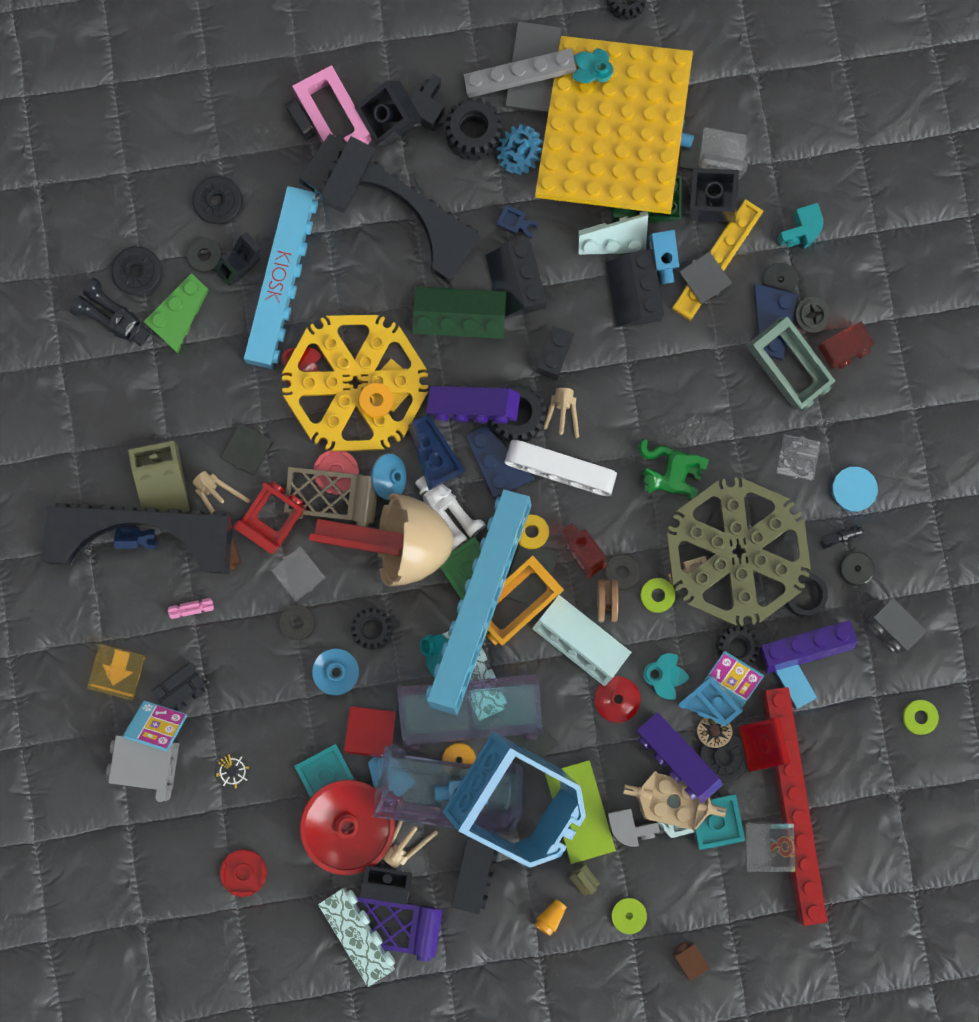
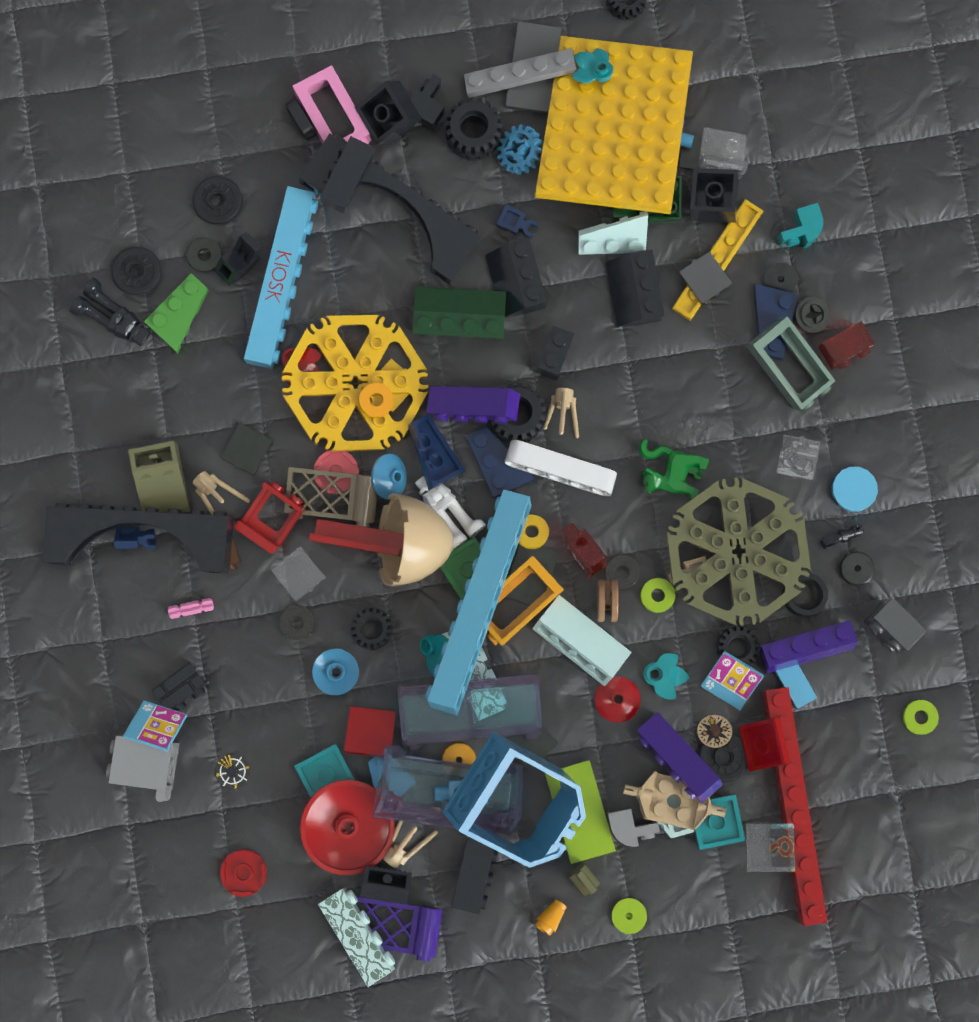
clear yellow tile [87,644,146,701] -> none
dark azure torso [647,230,679,284] -> none
reddish brown brick [672,941,710,981] -> none
dark azure wing [678,675,743,726] -> none

